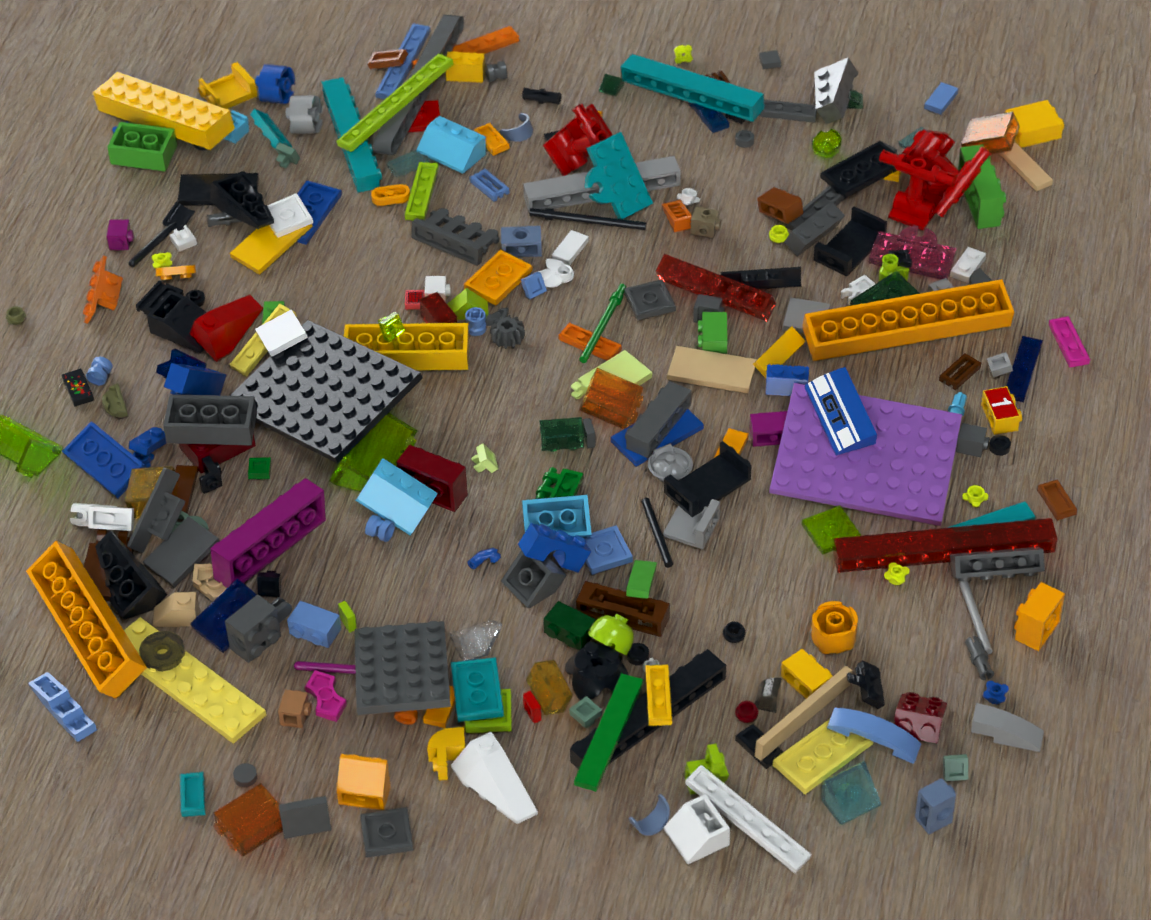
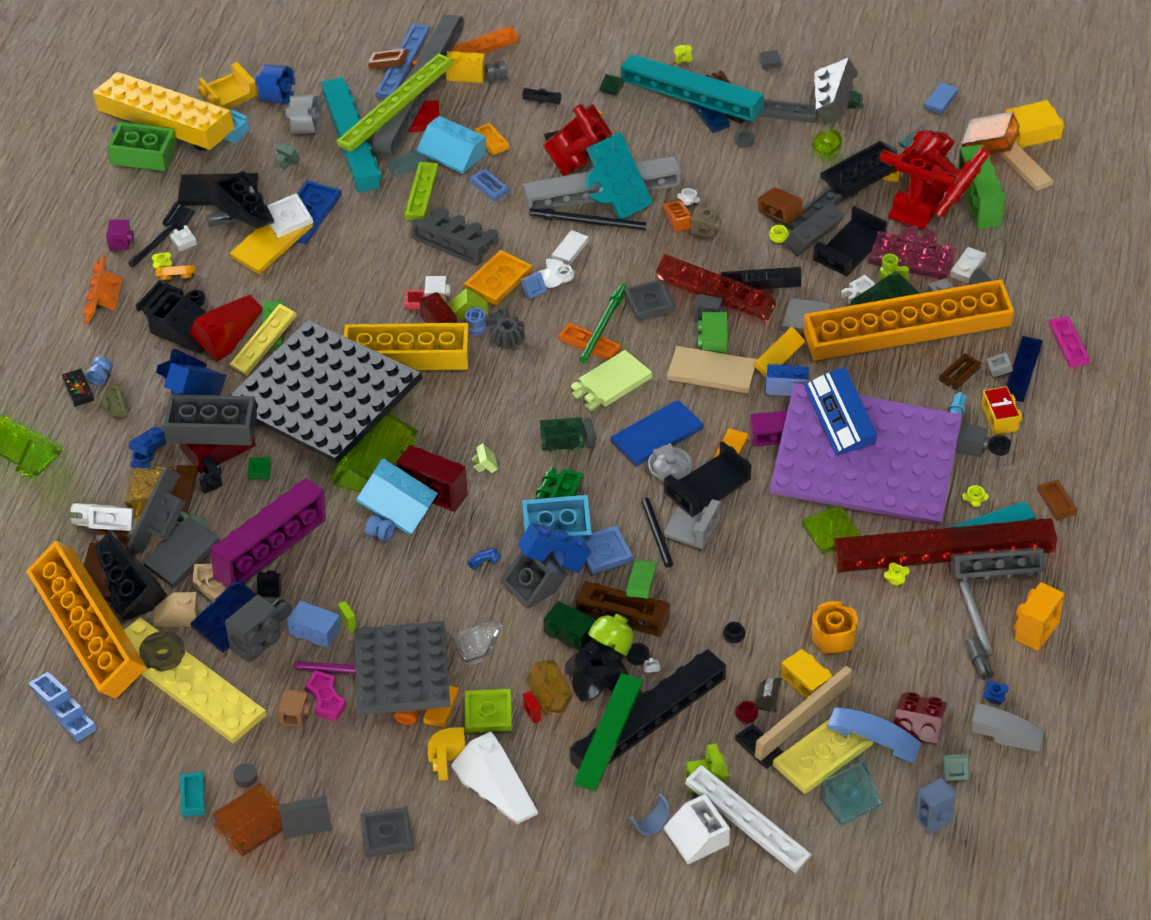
olive plate [6,306,26,325] -> none
blue tile [62,421,147,499] -> none
teal plate [250,109,293,148] -> none
white tile [255,310,308,357] -> none
light orange slope [336,754,391,810] -> none
light orange plate [371,184,410,206] -> none
clear neon green tile [378,312,405,342] -> none
teal tile [451,657,504,722] -> none
sand blue helmet [499,113,533,142] -> none
sand blue brick [501,226,542,258] -> none
sand green tile [569,696,602,729] -> none
clear orange brick [580,368,644,429] -> none
dark grey brick [625,381,692,458] -> none
yellow tile [645,665,672,726] -> none
black plate [847,660,885,709] -> none
black tile [888,249,912,268] -> none

